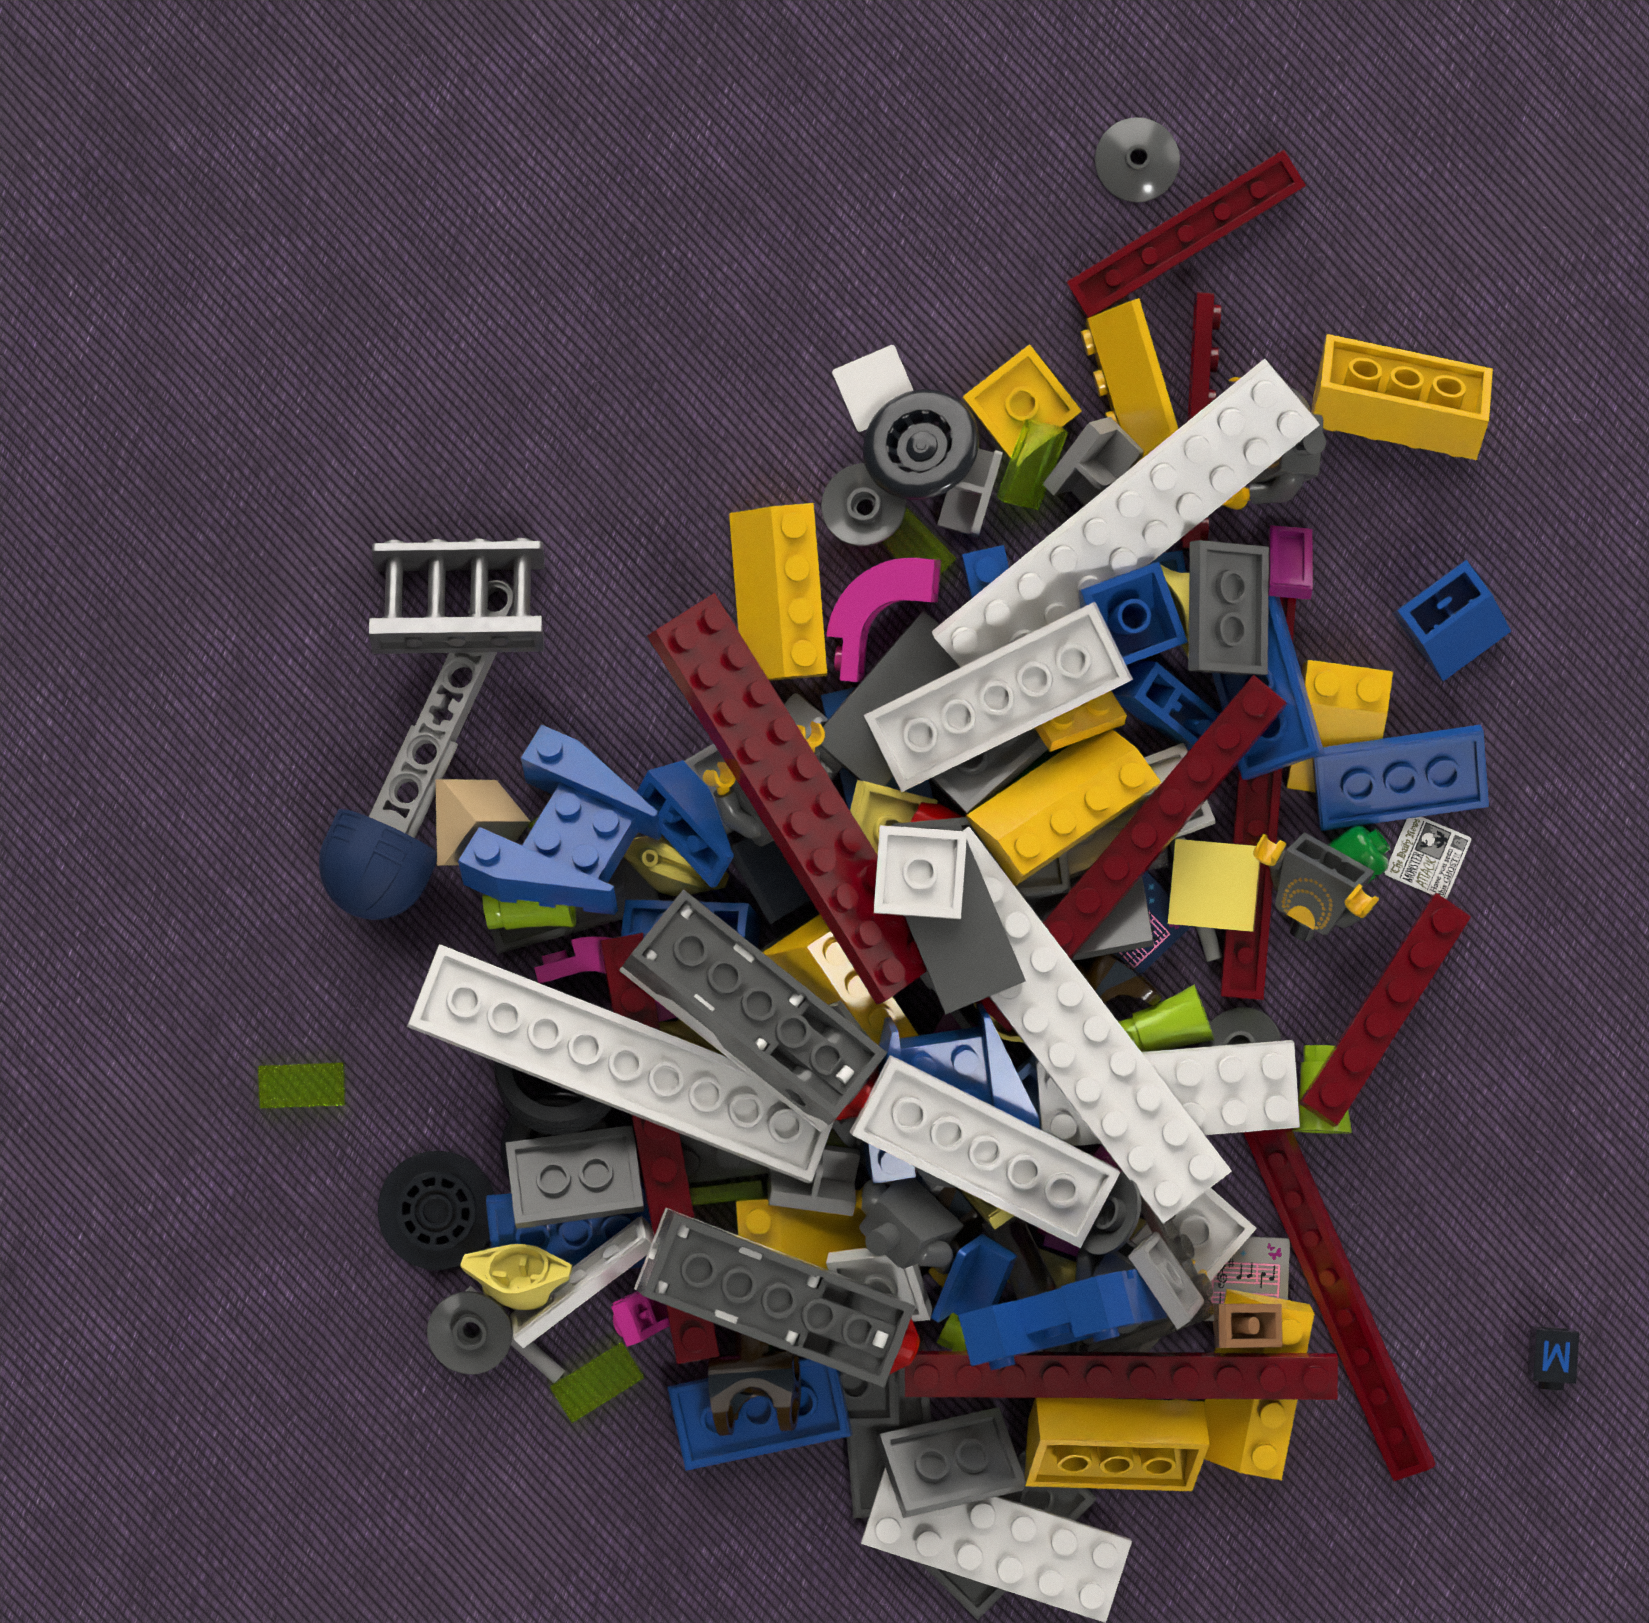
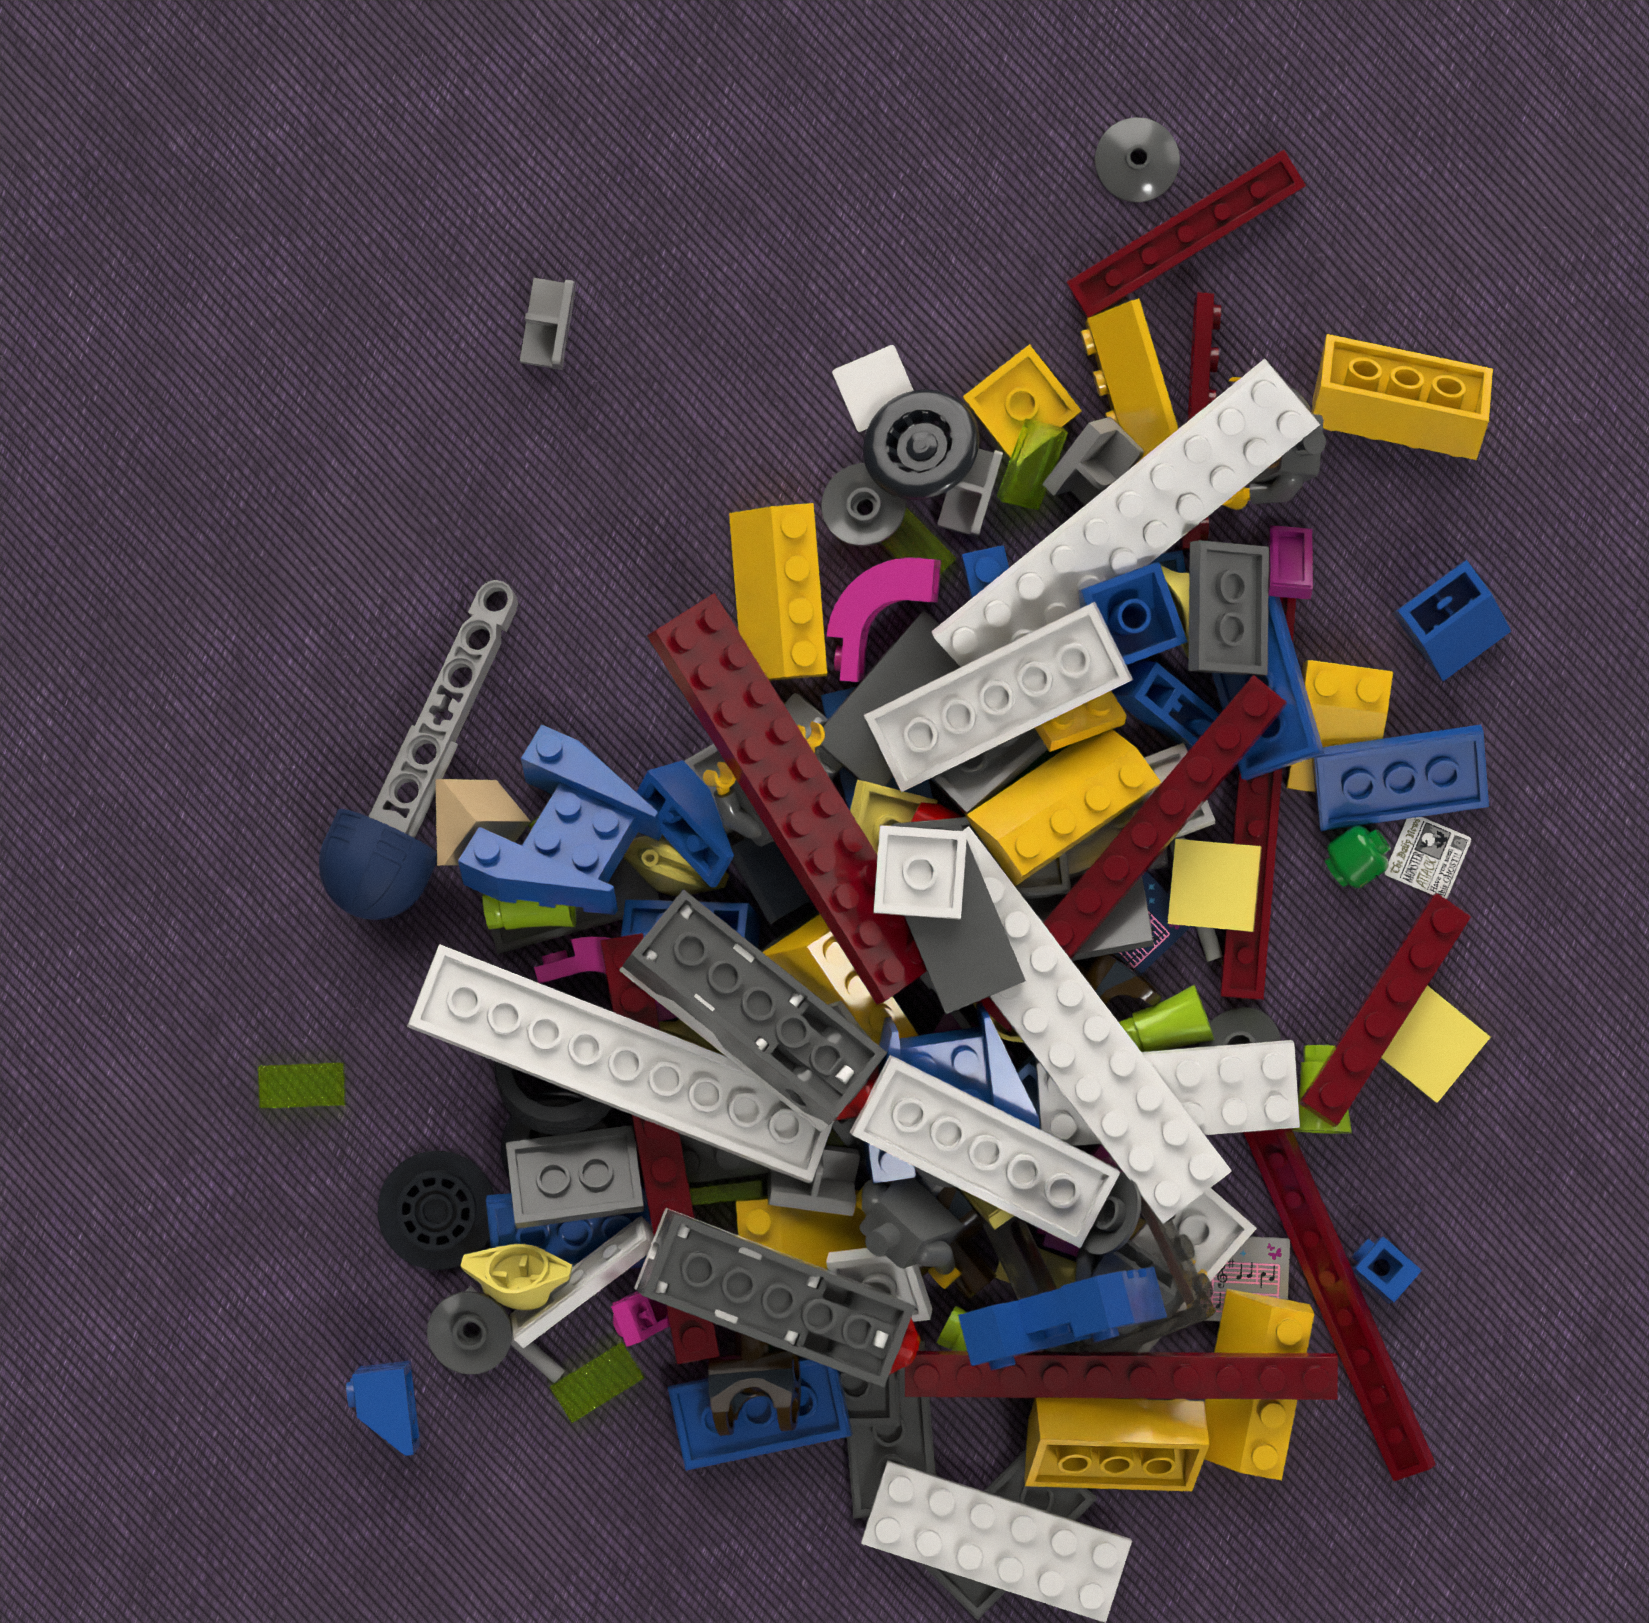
flat silver fence [369,538,545,654] -> none
dark grey plate [877,1407,1026,1518] -> none
blue panel [931,1234,1018,1323] -> none
light grey tile [1128,1231,1204,1330] -> none
medium nougat slope [1213,1304,1282,1348] -> none
dark grey torso [1253,832,1379,941] -> none
black brick [1527,1326,1579,1390] -> none
none -> blue slope [346,1361,421,1456]
none -> light grey panel [520,278,576,370]
none -> blue brick [1351,1236,1422,1304]
none -> light yellow tile [1381,985,1491,1103]

